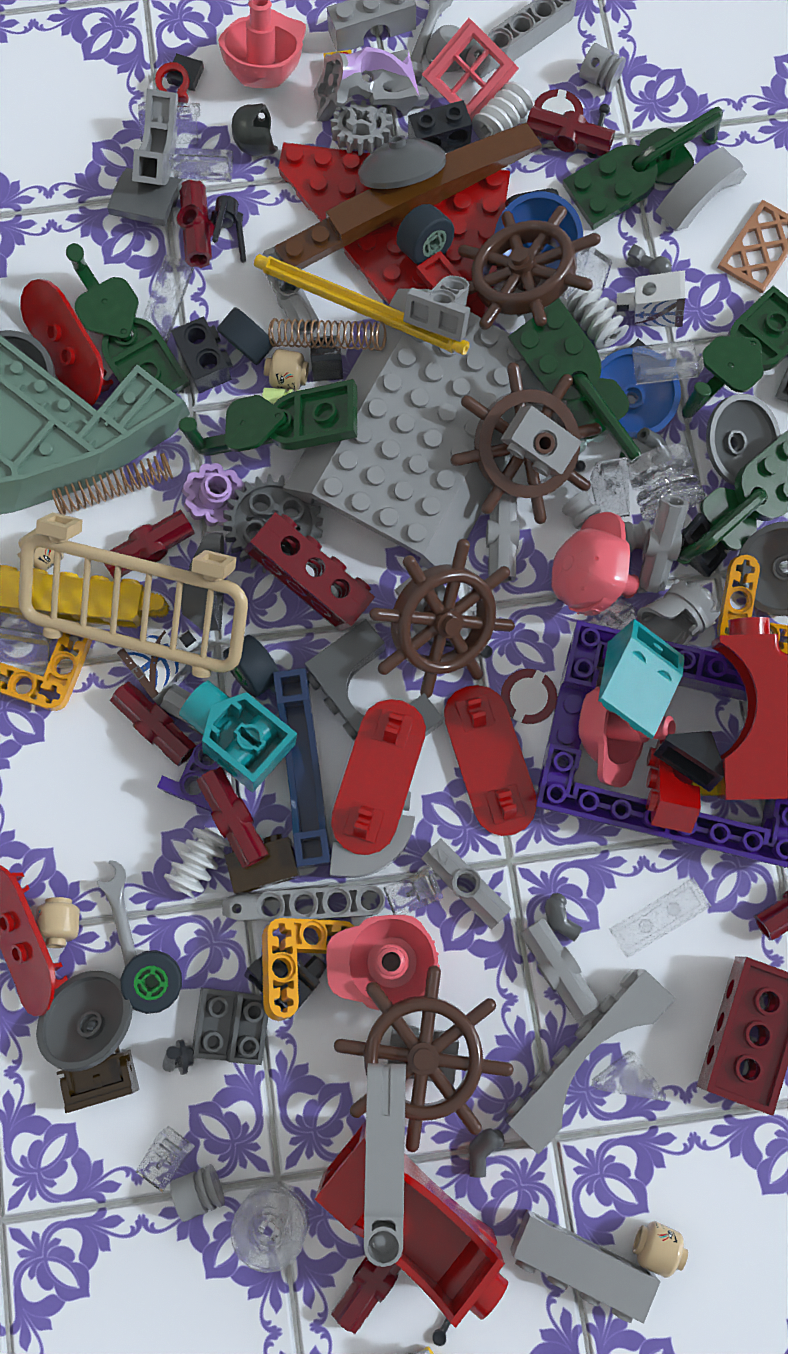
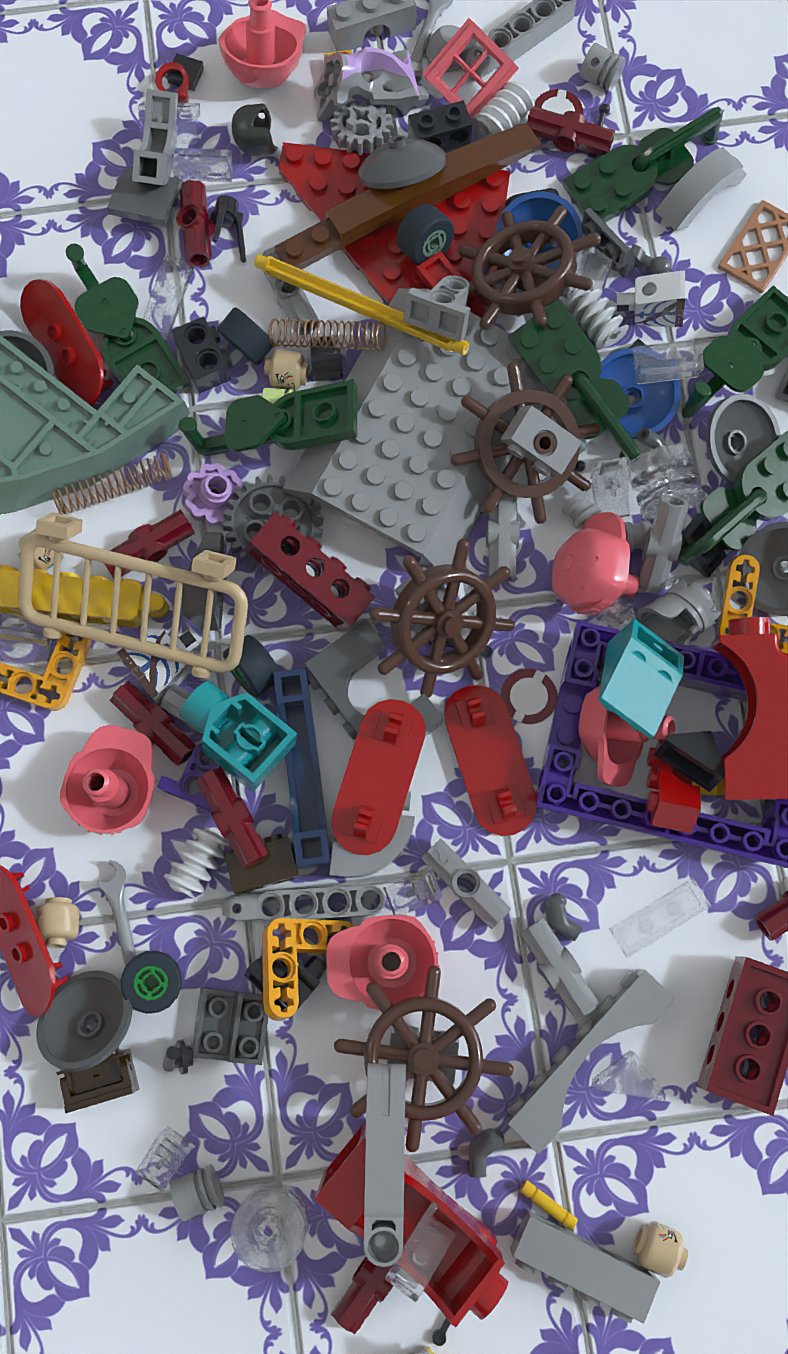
none -> coral piece [60,725,155,835]
none -> clear panel [384,1201,457,1302]
none -> yellow wheel [519,1179,578,1231]
none -> dark grey slope [582,208,635,278]

